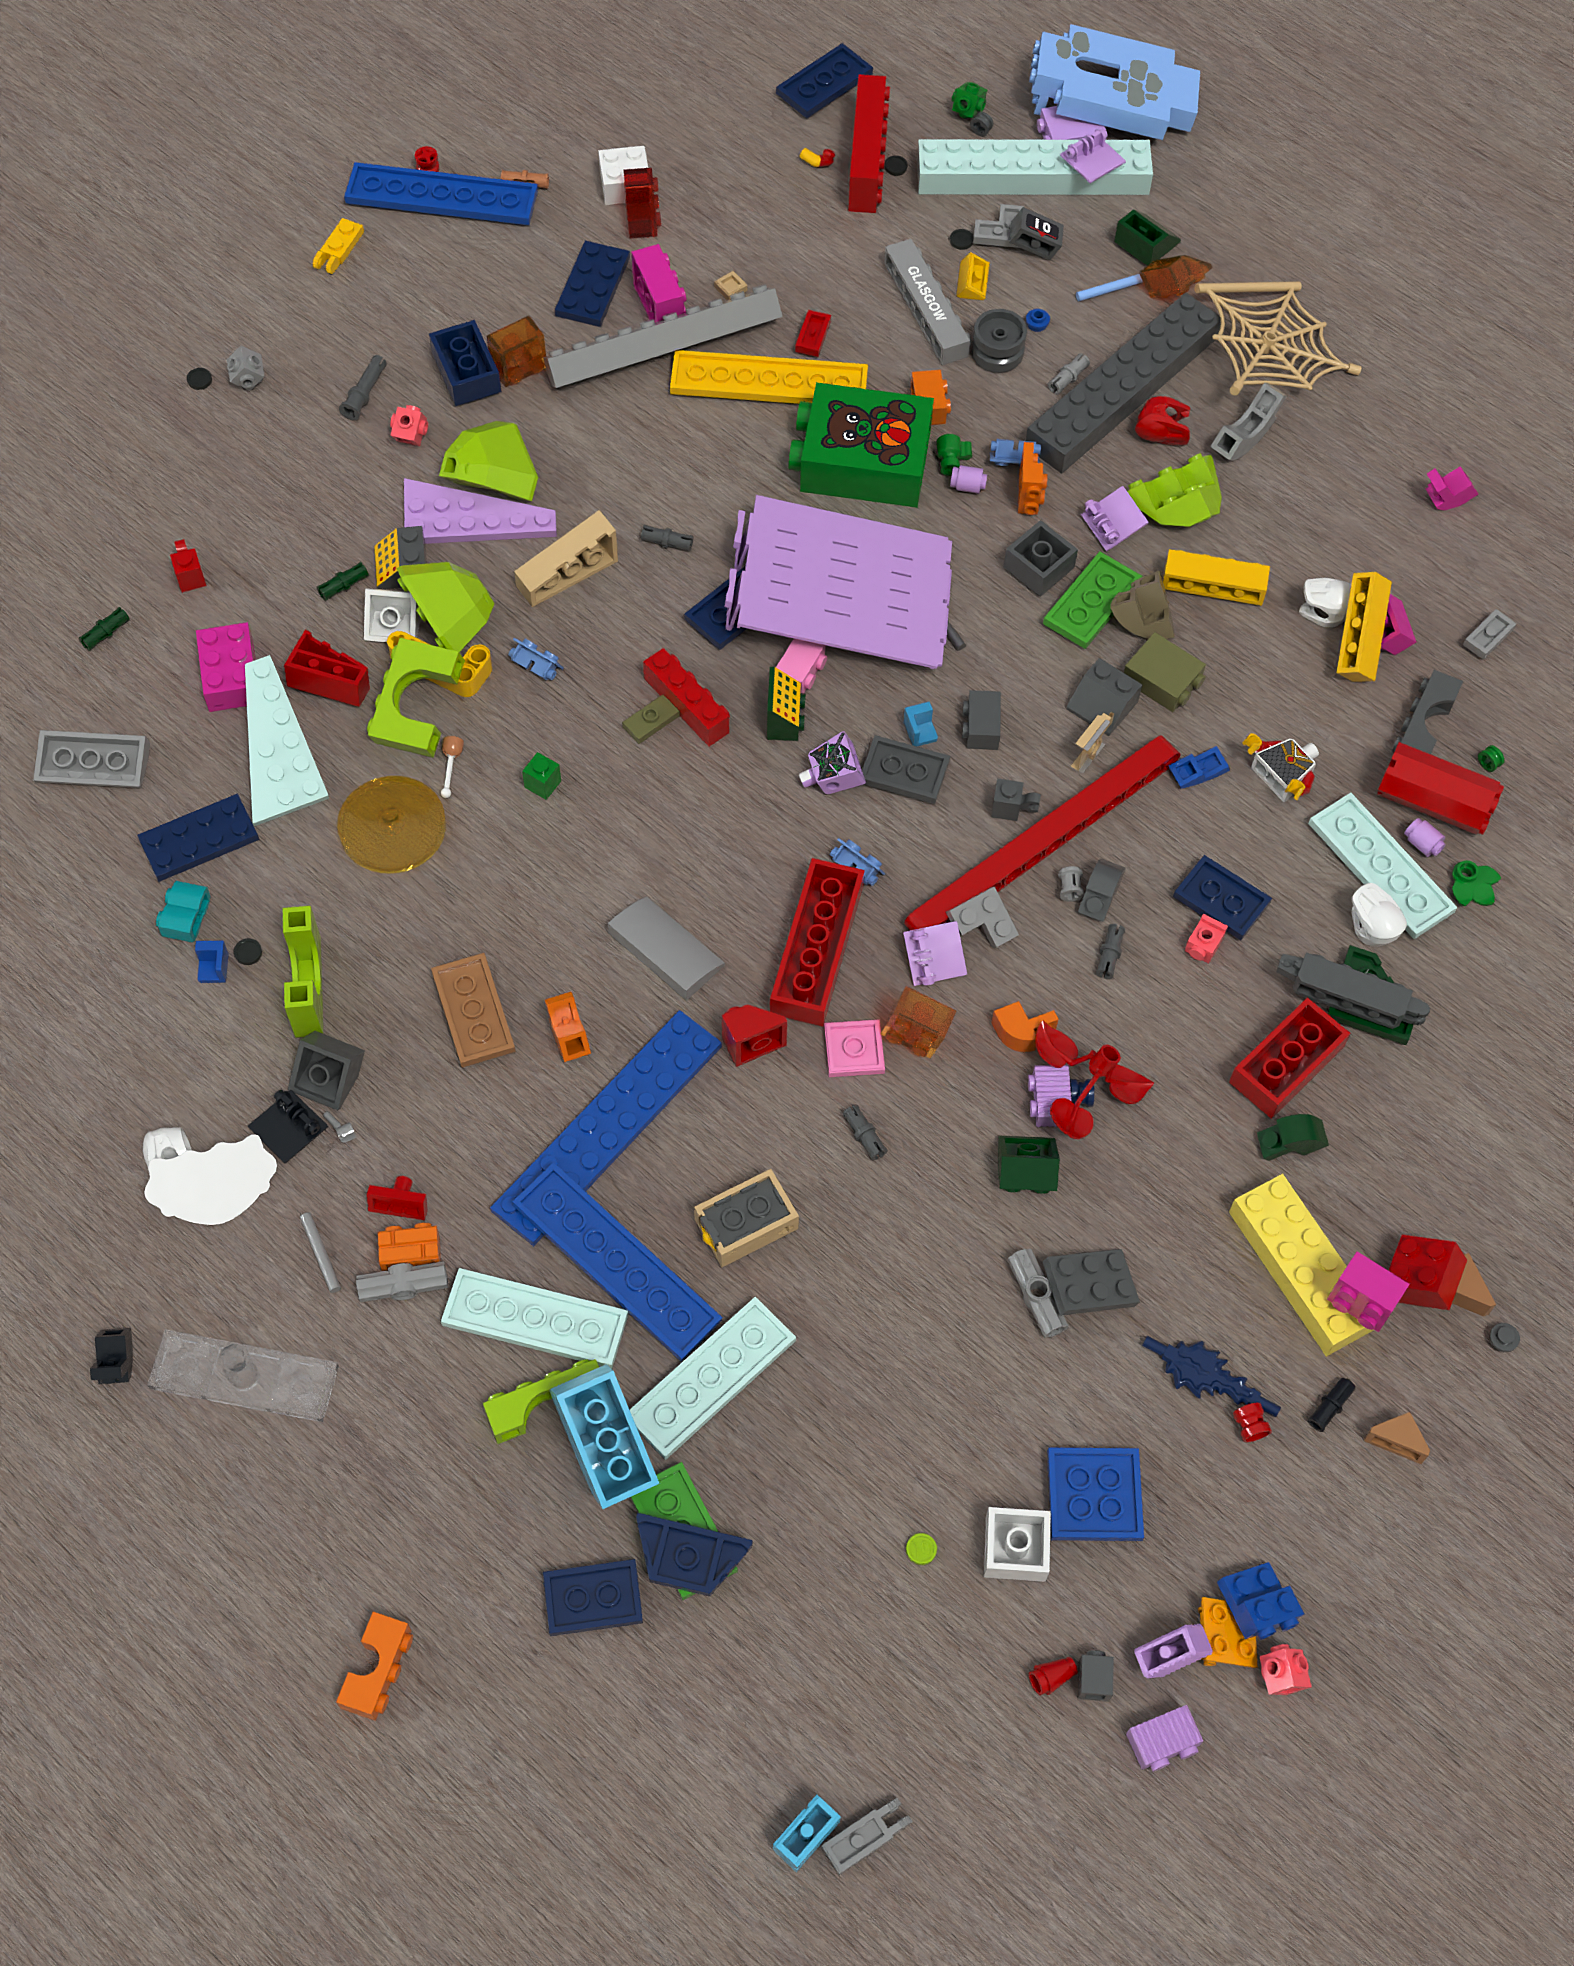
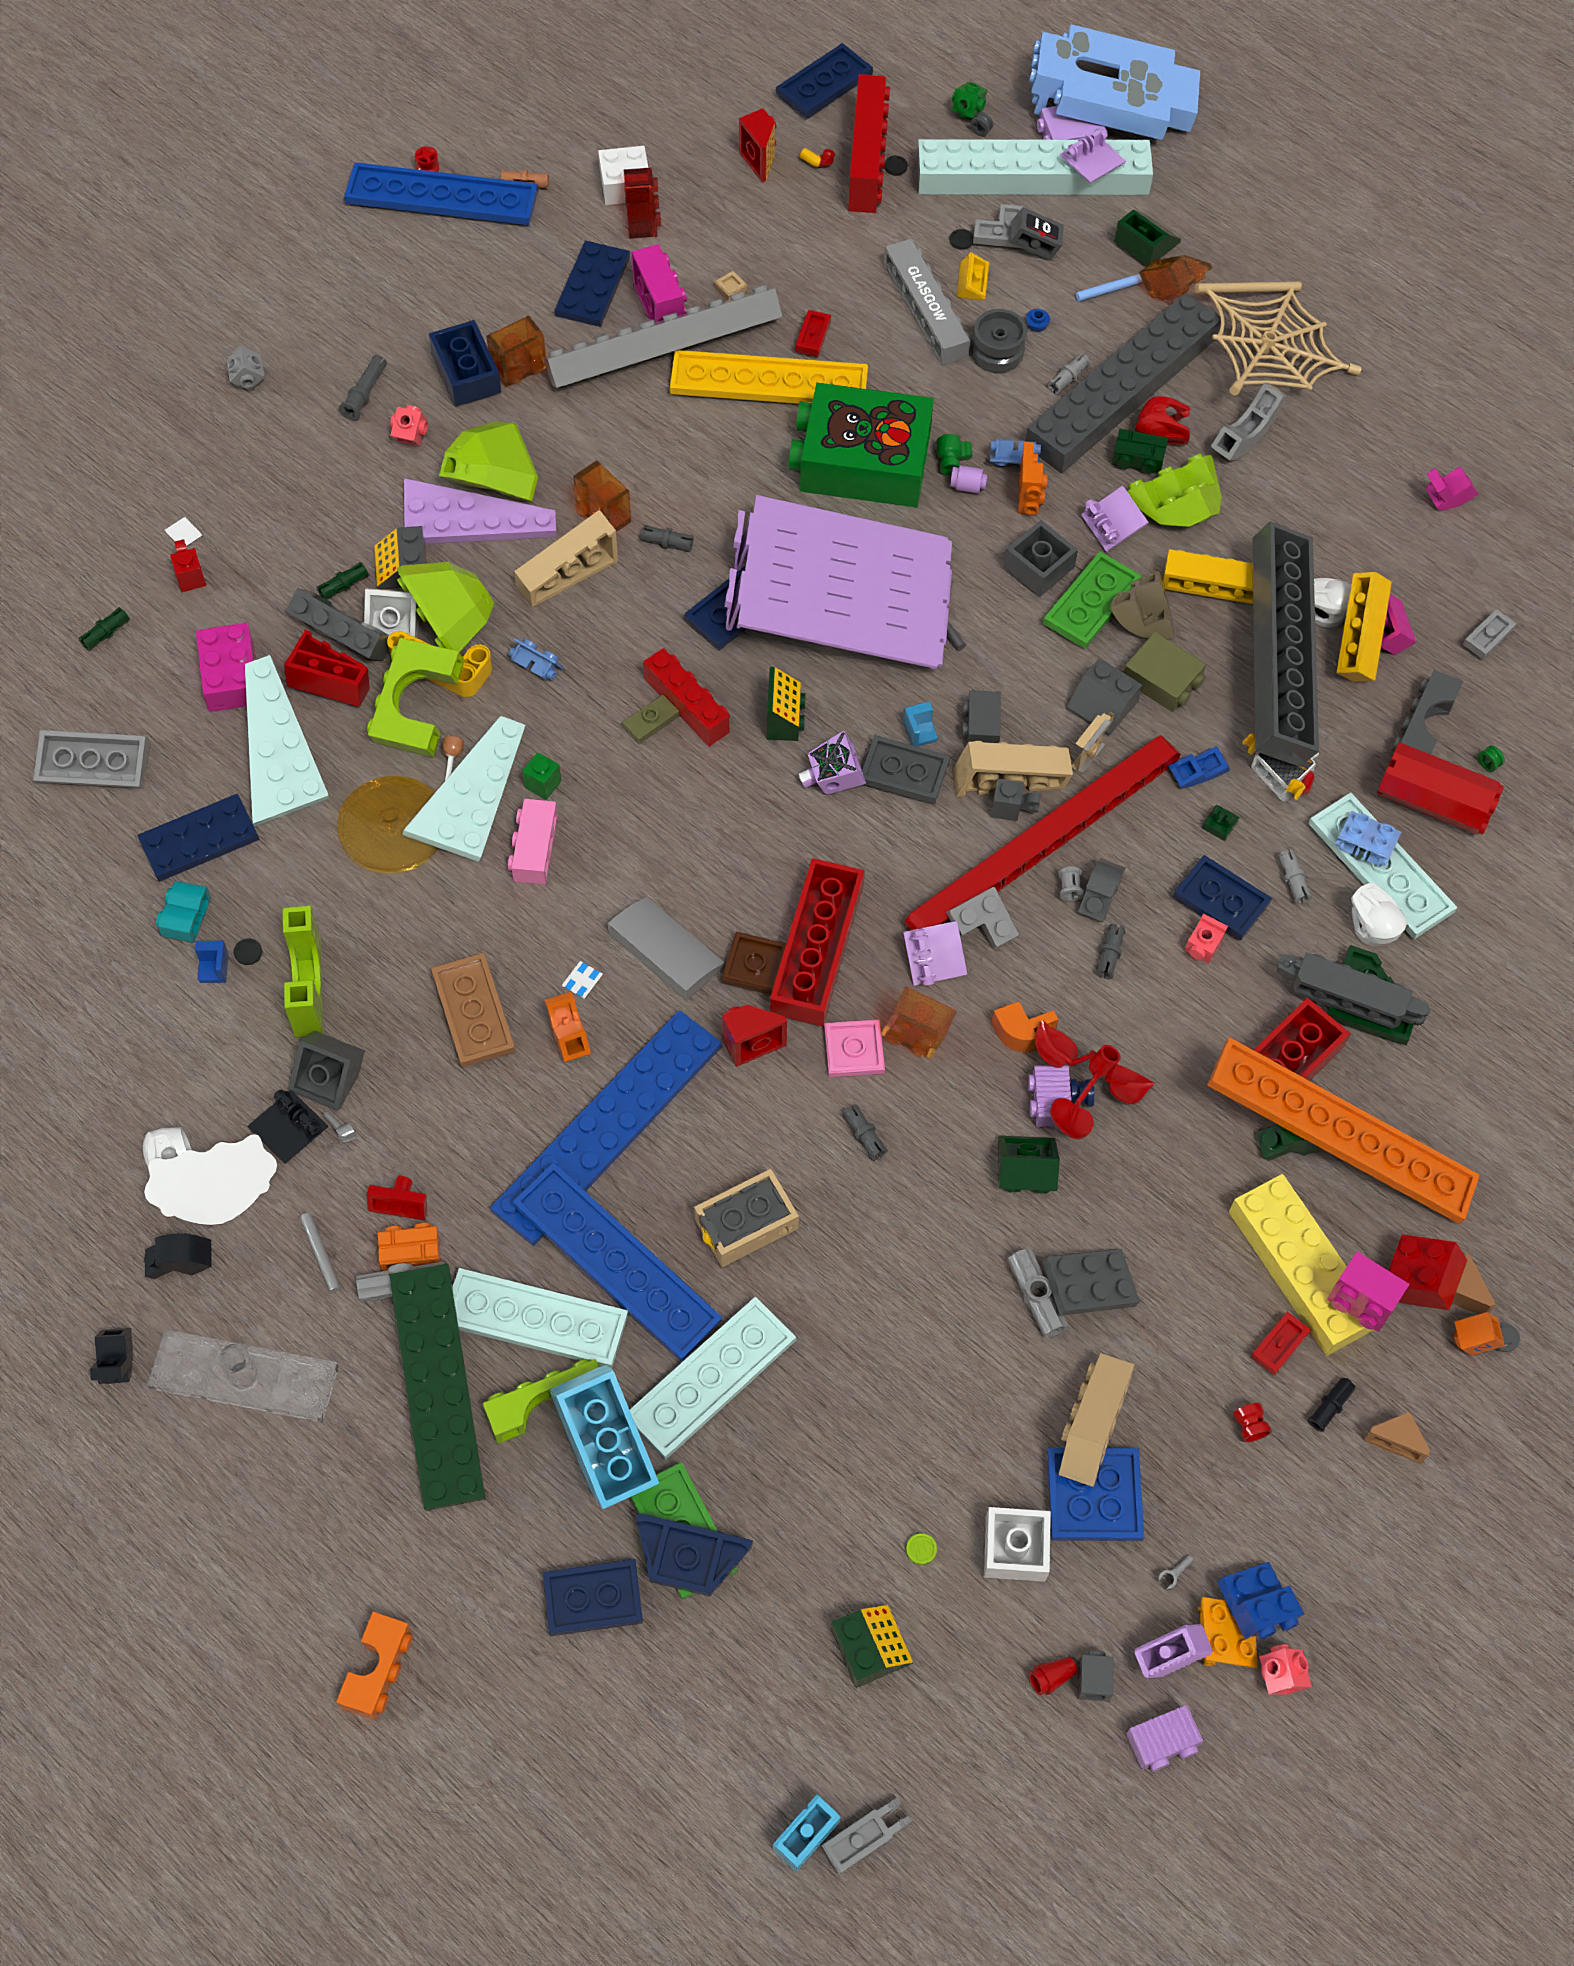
pearl dark grey piece [187,368,212,390] -> none
yellow hinge [312,218,364,274] -> none
bright pink hinge [776,638,827,693] -> none
medium blue hinge [830,838,886,886] -> none
orange brick [910,370,951,425] -> none
dark blue piece [1142,1335,1281,1417] -> none
lavender brick [1404,818,1446,857] -> none
green plate [1452,860,1501,906] -> none
none -> black brick [144,1233,212,1279]
none -> white sticker [164,517,202,546]
none -> dark grey arch [286,588,389,661]
none -> dark green plate [389,1264,486,1511]
none -> light aqua wing [402,716,525,862]
none -> bright pink brick [508,799,558,885]
none -> white sticker [562,961,603,999]
none -> clear orange brick [573,460,631,532]
none -> reddish brown plate [722,932,786,995]
none -> red slope [739,108,776,183]
none -> dark green slope [831,1605,913,1688]
none -> tan wedge [952,741,1073,797]
none -> tan wedge [1059,1353,1135,1487]
none -> dark green brick [1112,429,1168,474]
none -> light grey hand [1158,1555,1194,1590]
none -> dark green tile [1202,804,1240,841]
none -> orange plate [1207,1037,1480,1224]
none -> red plate [1251,1311,1311,1376]
none -> dark grey brick [1252,521,1319,767]
none -> light grey pin [1278,849,1312,904]
none -> light blue hinge [1335,811,1401,867]
none -> orange brick [1454,1312,1505,1356]

